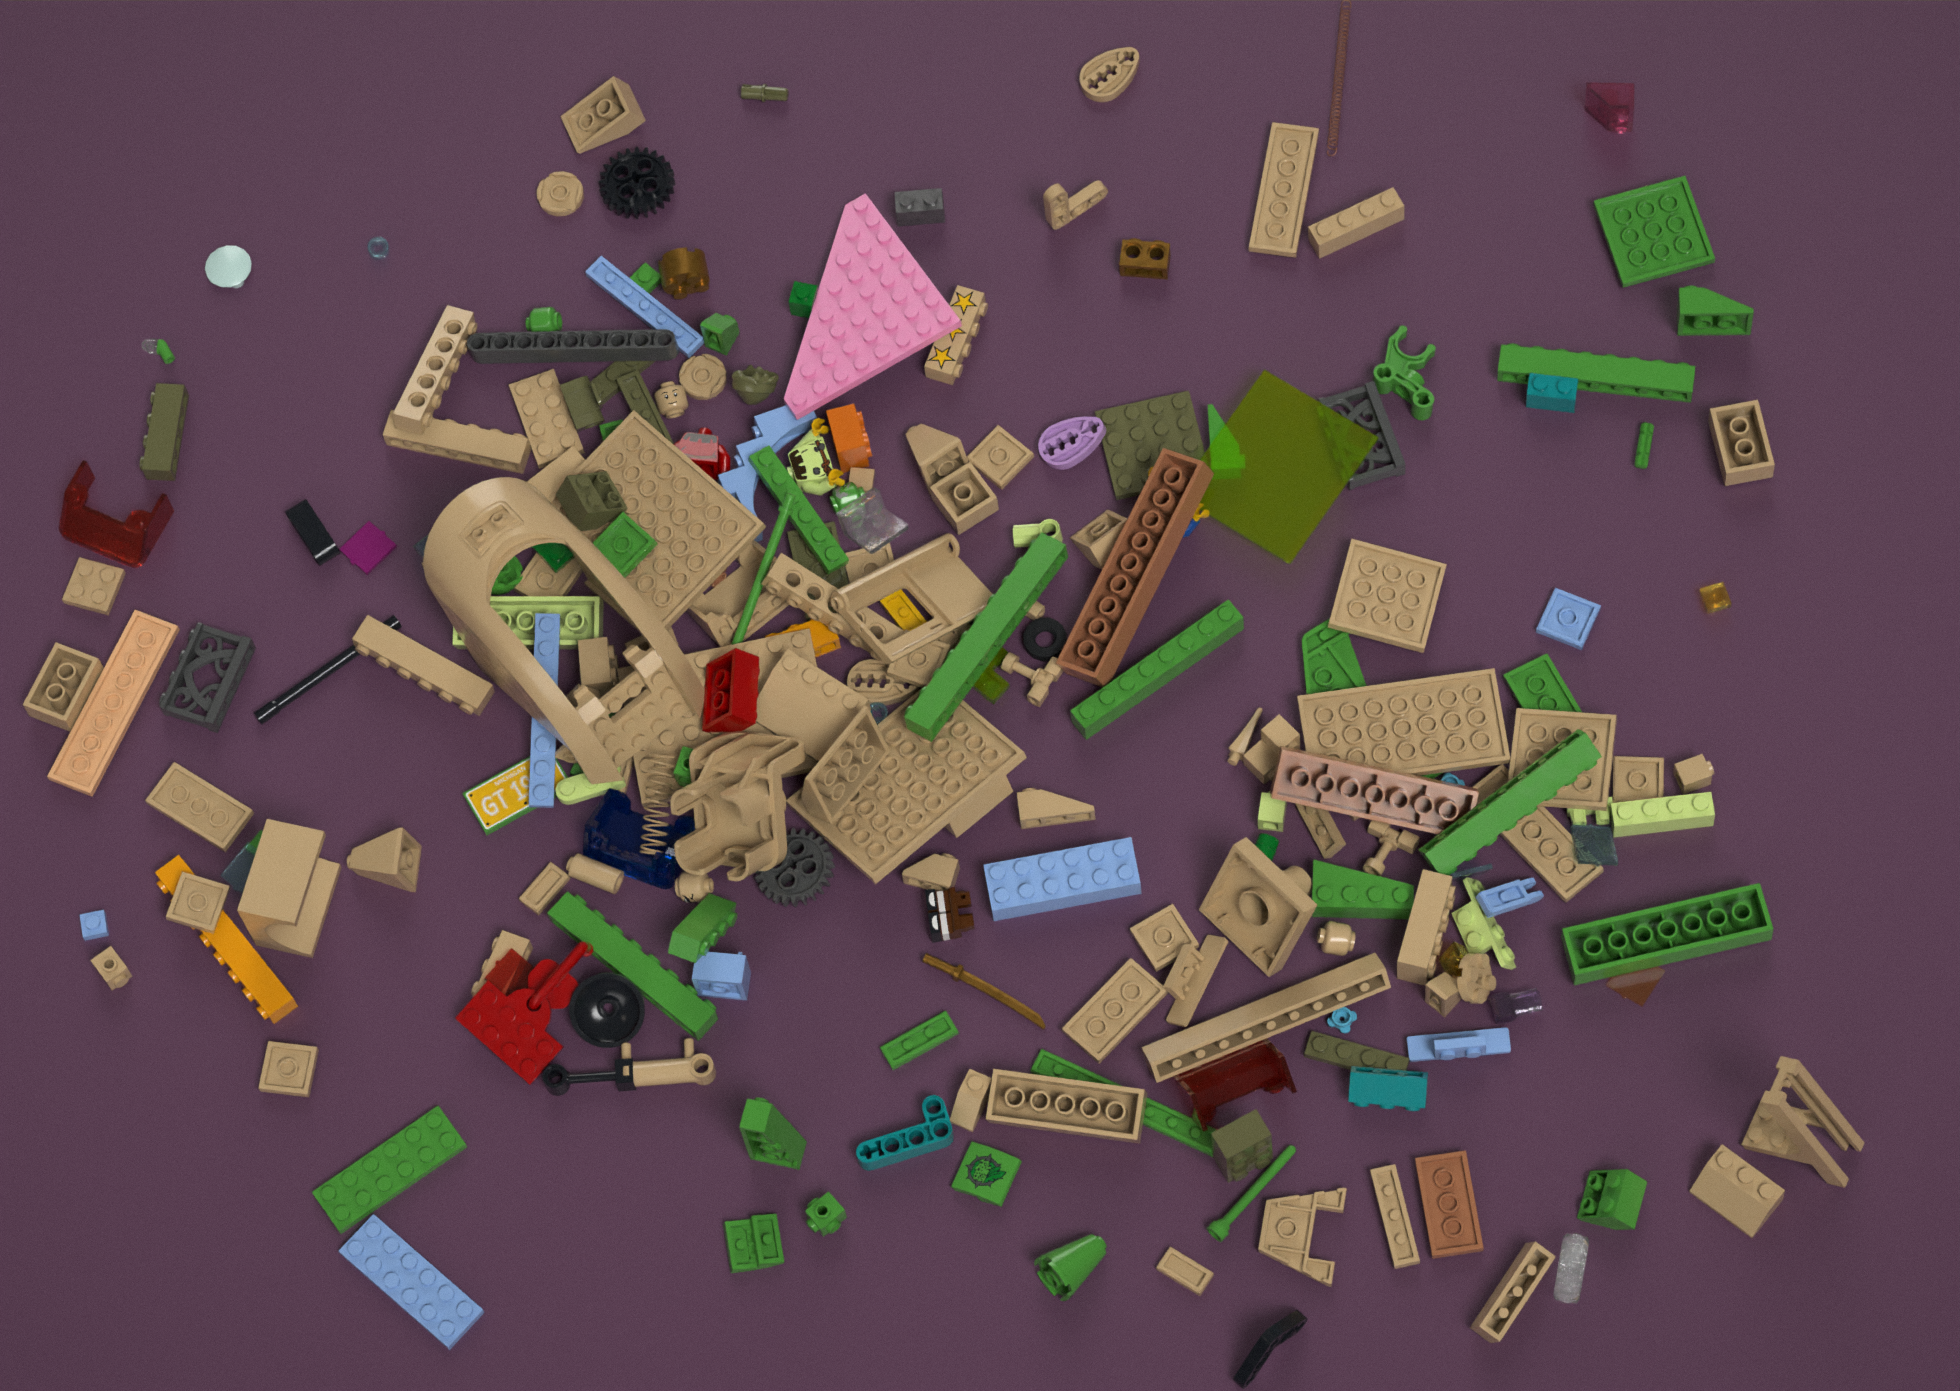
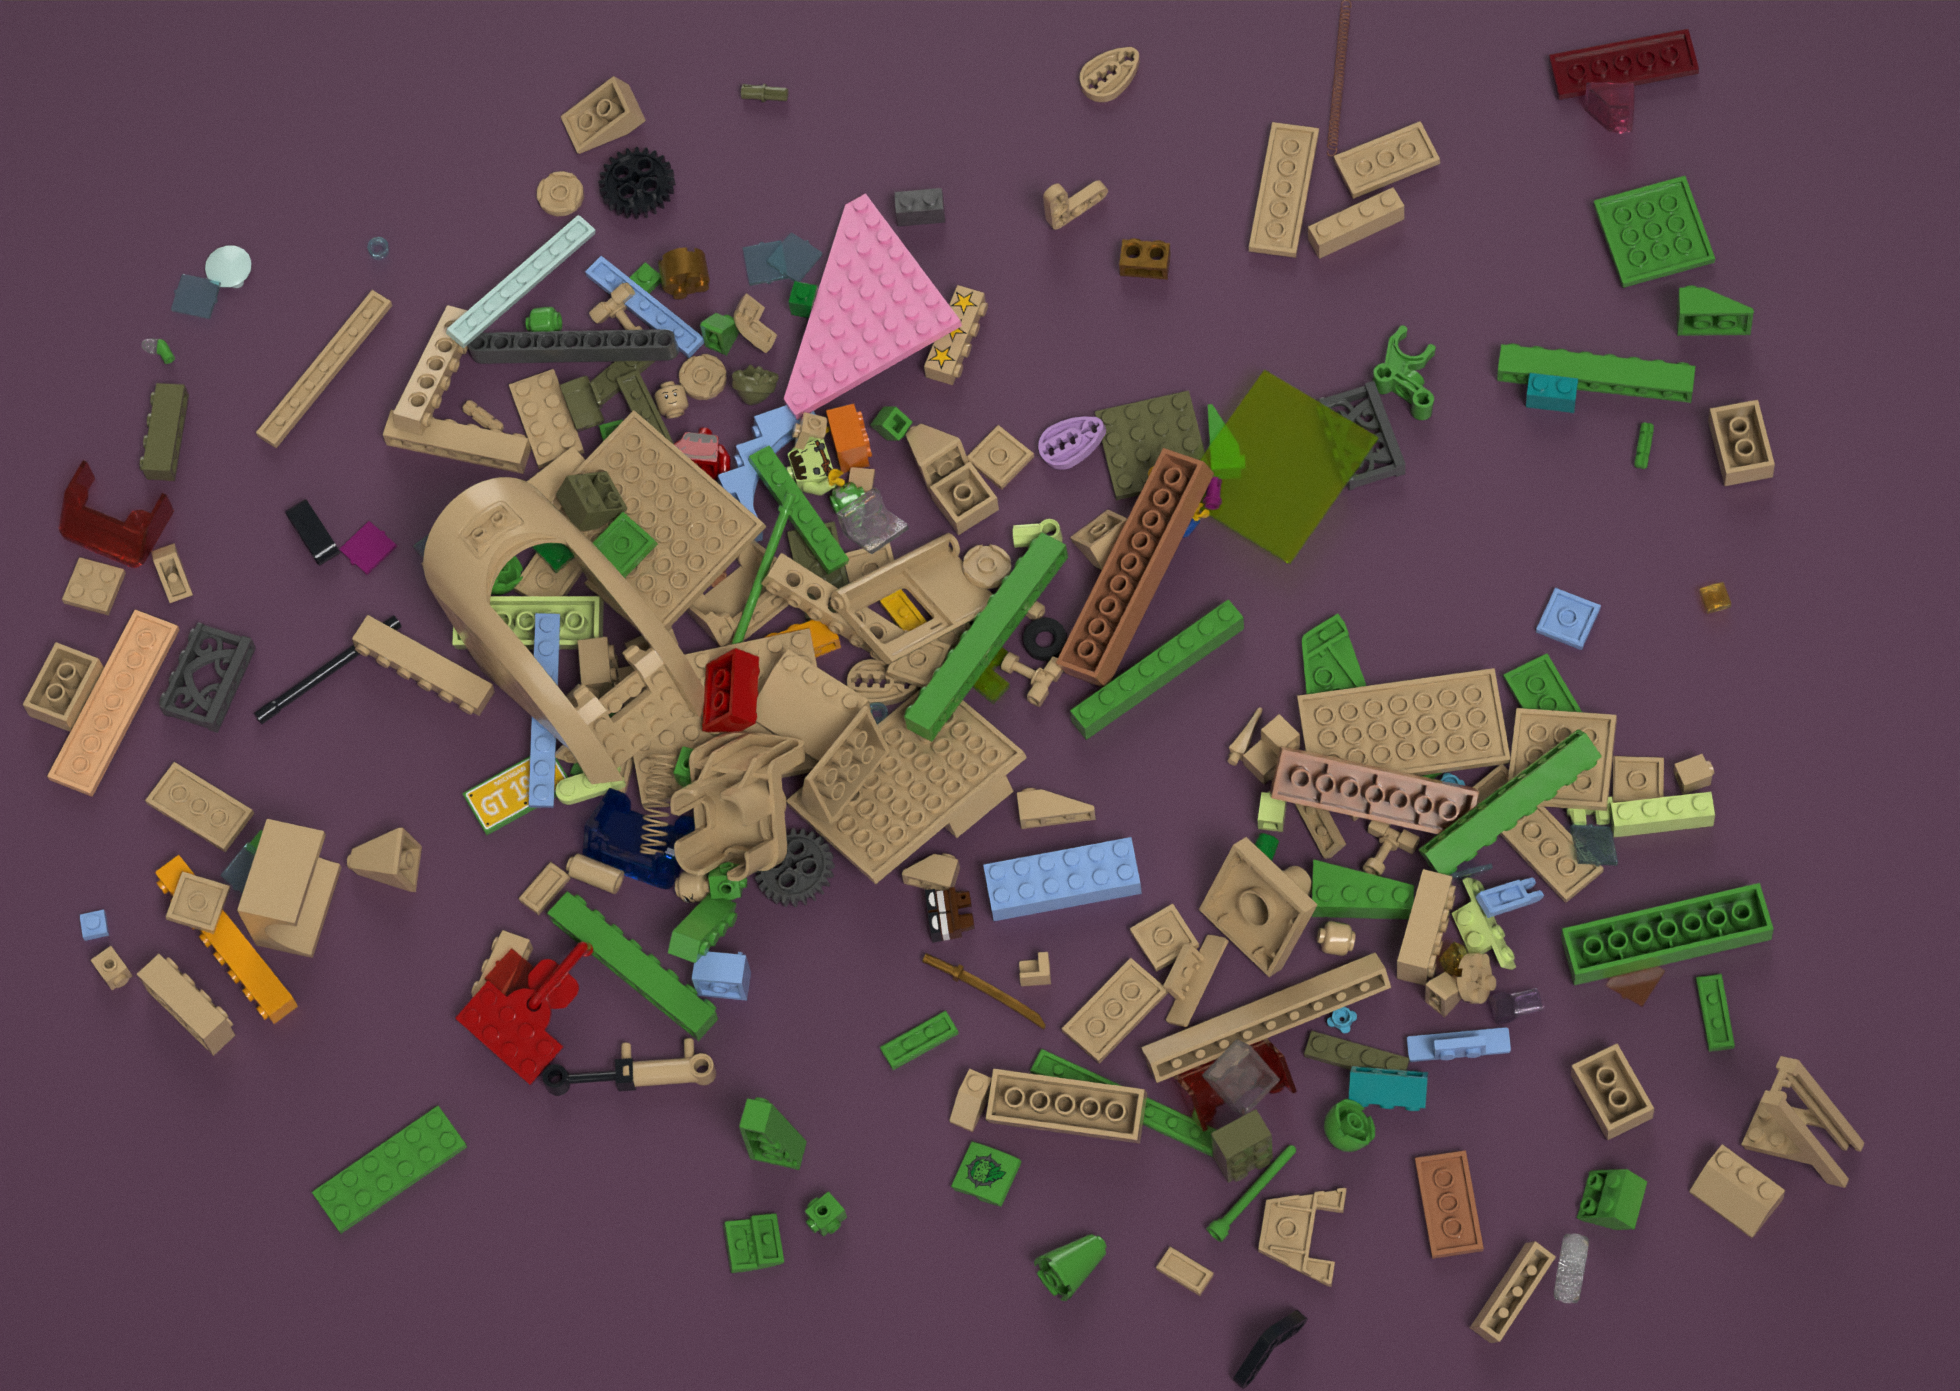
tan plate [258,1041,319,1097] -> none
light blue plate [338,1214,485,1350] -> none
black dish [569,972,645,1048] -> none
teal beam [856,1095,954,1171] -> none
tan plate [1328,539,1447,653] -> none
tan plate [1370,1164,1420,1269] -> none
none -> tan brick [137,954,235,1056]
none -> tan slope [152,543,193,603]
none -> clear light blue piece [171,274,221,319]
none -> tan plate [256,290,392,448]
none -> light aqua plate [446,215,596,349]
none -> tan axle [462,400,504,431]
none -> tan bar [589,283,643,330]
none -> bright green brick [708,862,747,900]
none -> tan plate [734,293,777,353]
none -> clear light blue piece [743,240,788,286]
none -> clear light blue piece [766,232,823,282]
none -> tan bracket [792,412,827,450]
none -> bright green brick [870,406,913,441]
none -> tan tile [963,544,1011,589]
none -> tan panel [1019,952,1051,986]
none -> clear brick [1202,1039,1280,1116]
none -> magenta pin [1203,477,1222,510]
none -> bright green cylinder [1323,1099,1375,1152]
none -> tan plate [1334,121,1440,199]
none -> dark red plate [1549,29,1699,100]
none -> tan brick [1571,1044,1654,1140]
none -> bright green tile [1696,974,1735,1052]

